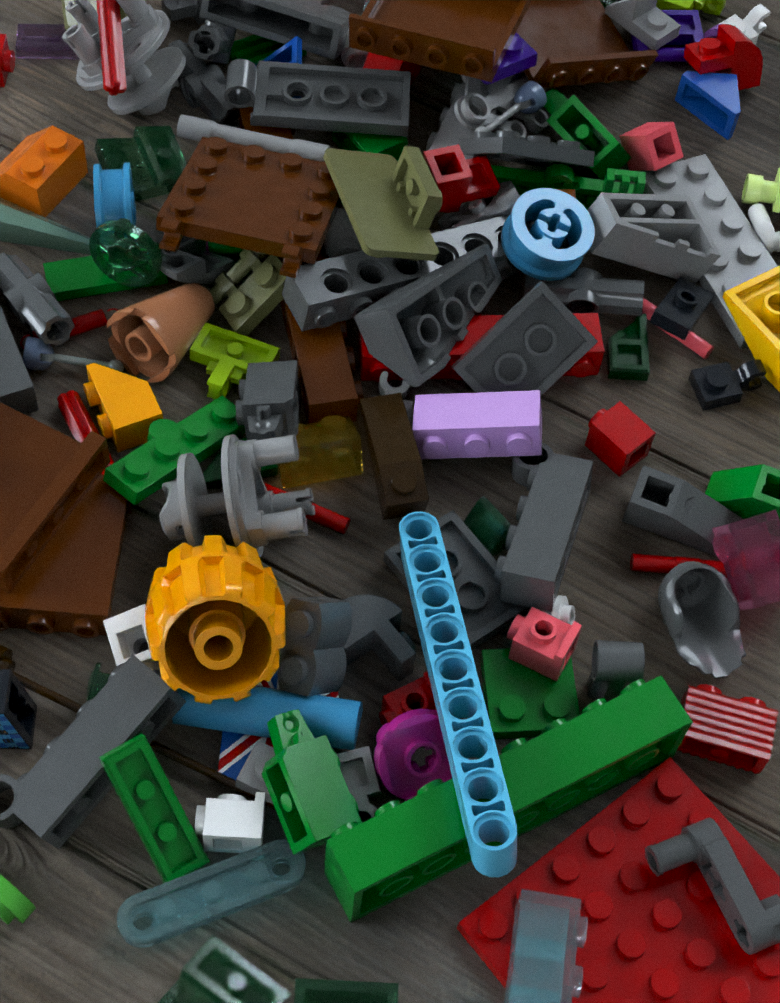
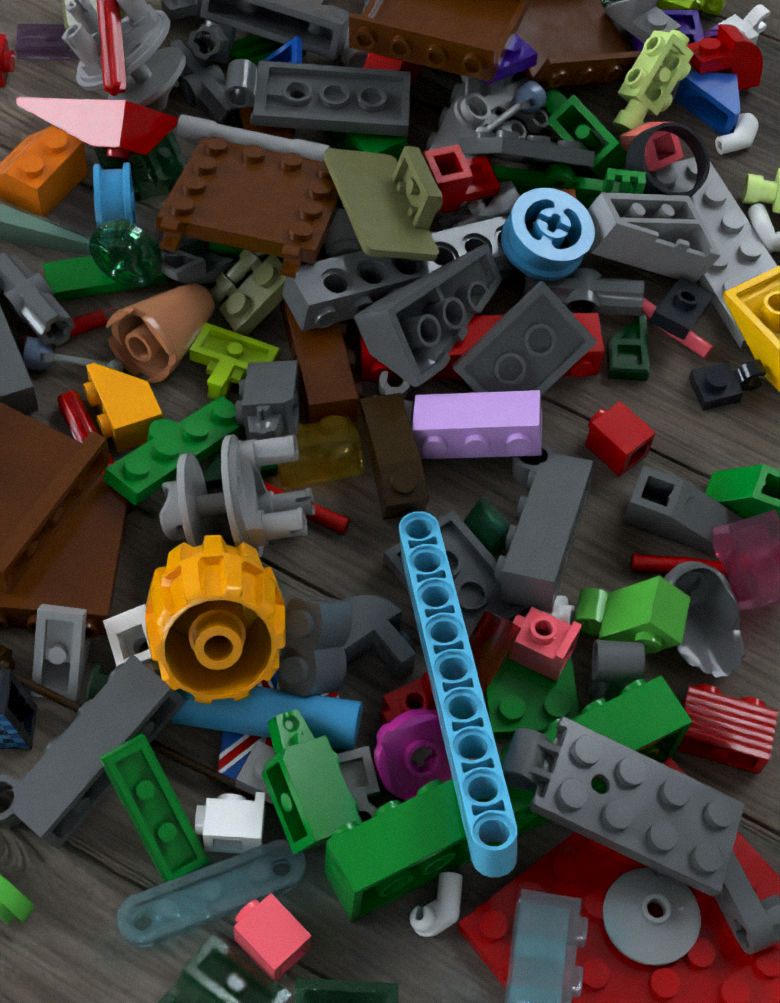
none -> wedge [16,97,178,161]
none -> light grey slope [31,604,91,702]
none -> coral brick [234,893,312,984]
none -> white arm [410,872,463,937]
none -> clear red tile [469,611,521,695]
none -> dark grey hinge [502,717,745,897]
none -> bright green hinge [572,575,691,655]
none -> light grey dish [603,868,701,966]
none -> yellowish green brick [612,30,694,133]
none -> black tyre [626,122,710,198]
none -> white arm [715,113,759,155]

